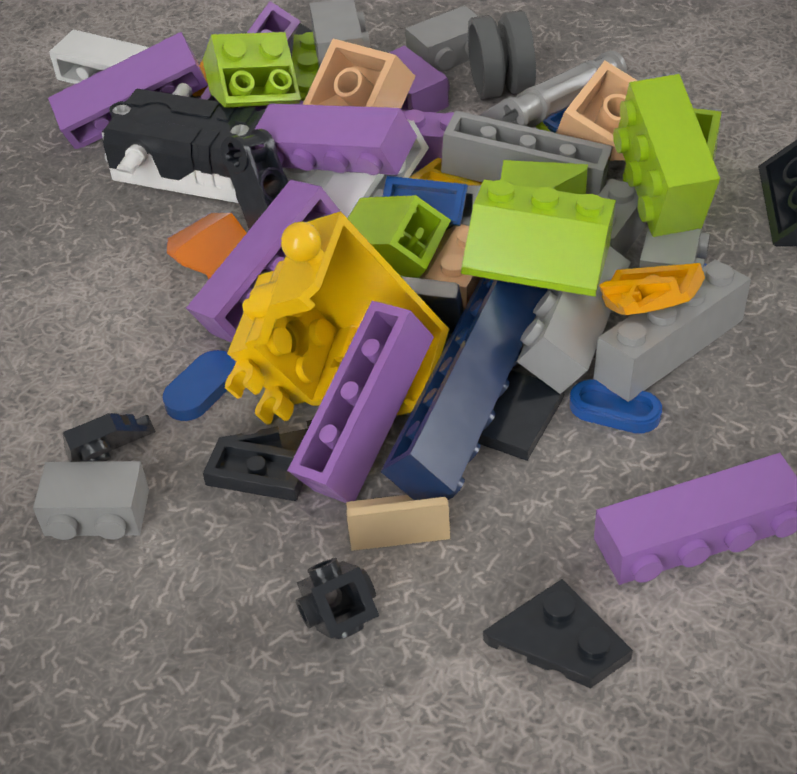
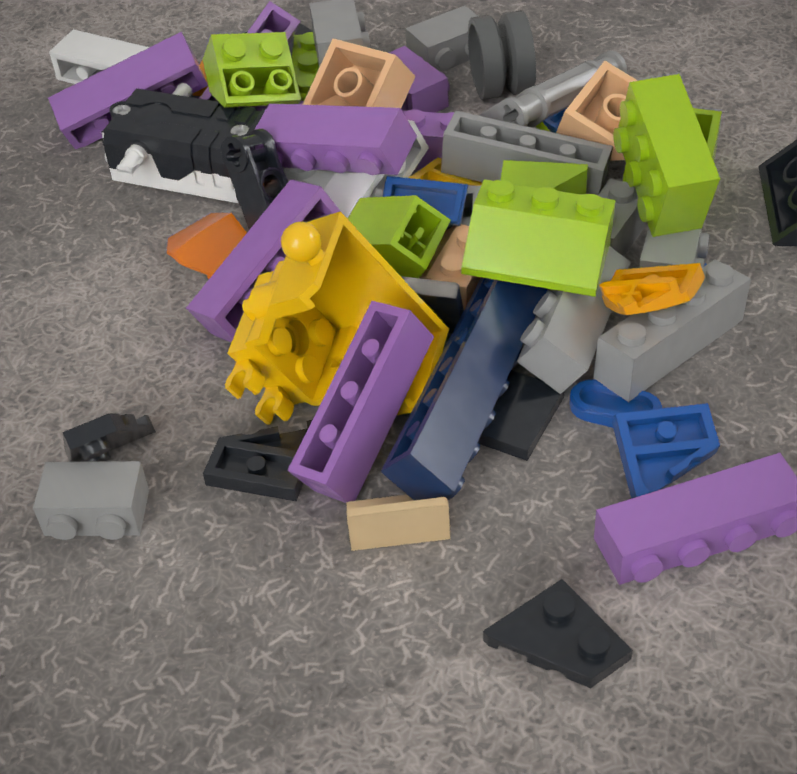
blue tile [162,350,236,421] -> none
black brick [296,558,379,639] -> none
none -> blue wing [612,403,720,499]

